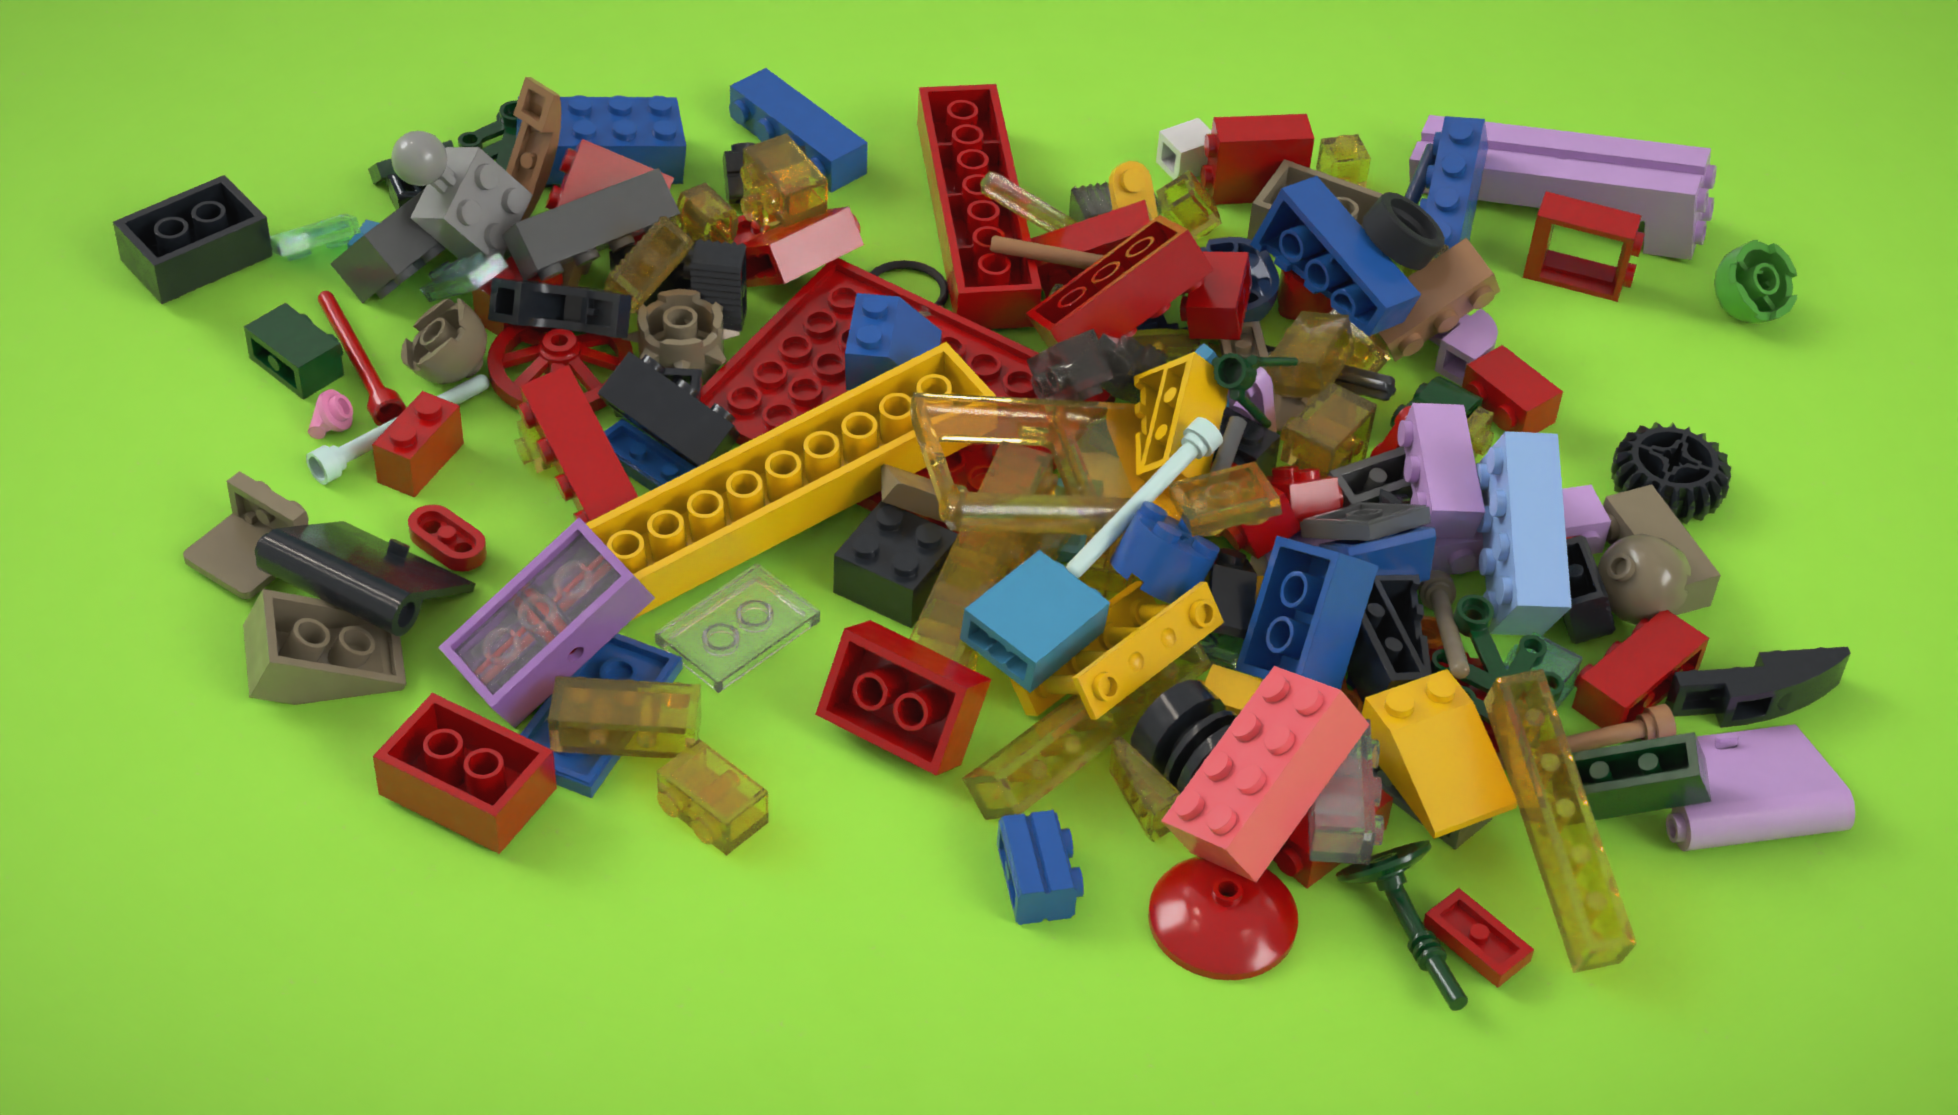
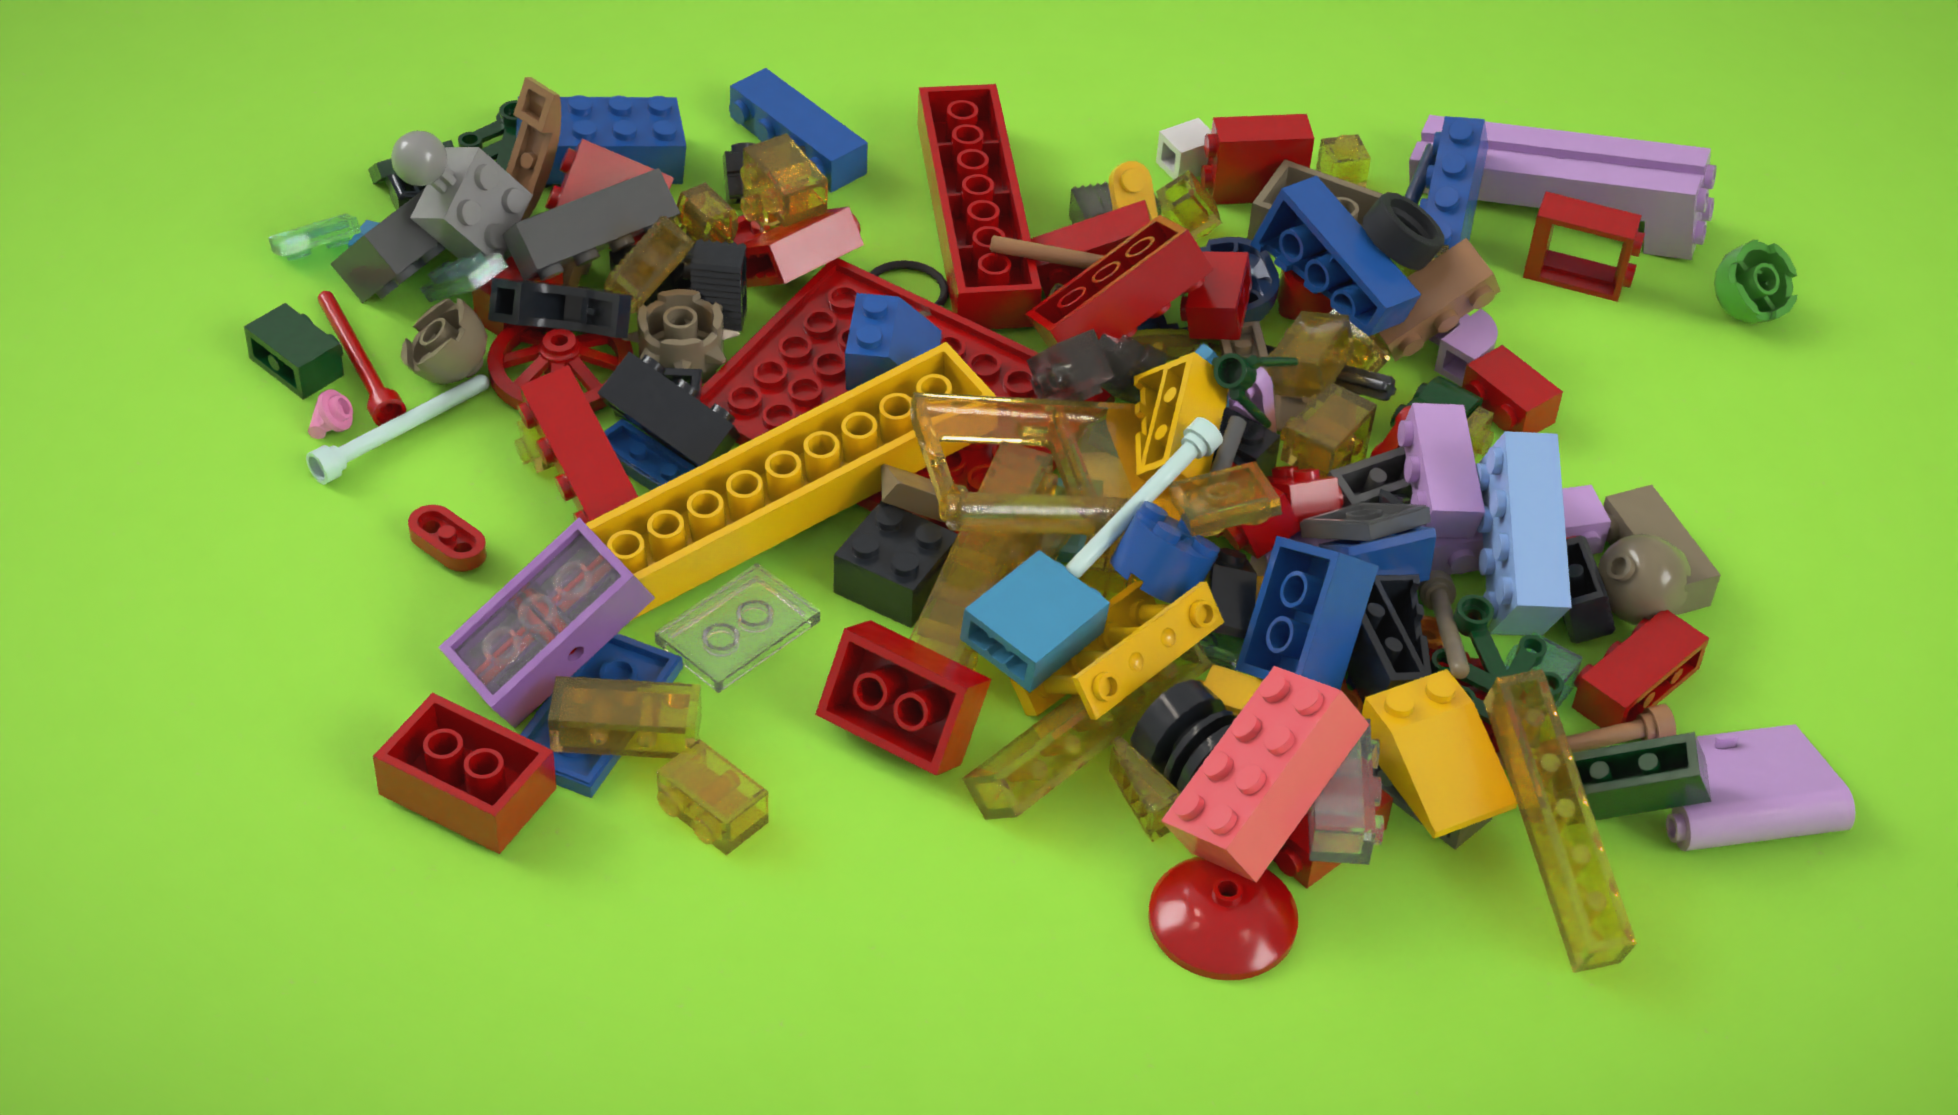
brick [113,175,273,304] -> none
dark tan bracket [183,471,309,599] -> none
dark tan slope [243,589,406,705] -> none
black door [255,521,476,636] -> none
red brick [372,391,464,498] -> none
clear yellow axle [980,171,1077,232] -> none
blue brick [997,810,1084,925] -> none
dark green dish [1336,840,1468,1011] -> none
red plate [1423,888,1534,988] -> none
black gear [1611,422,1731,525] -> none
black slope [1665,647,1851,728] -> none

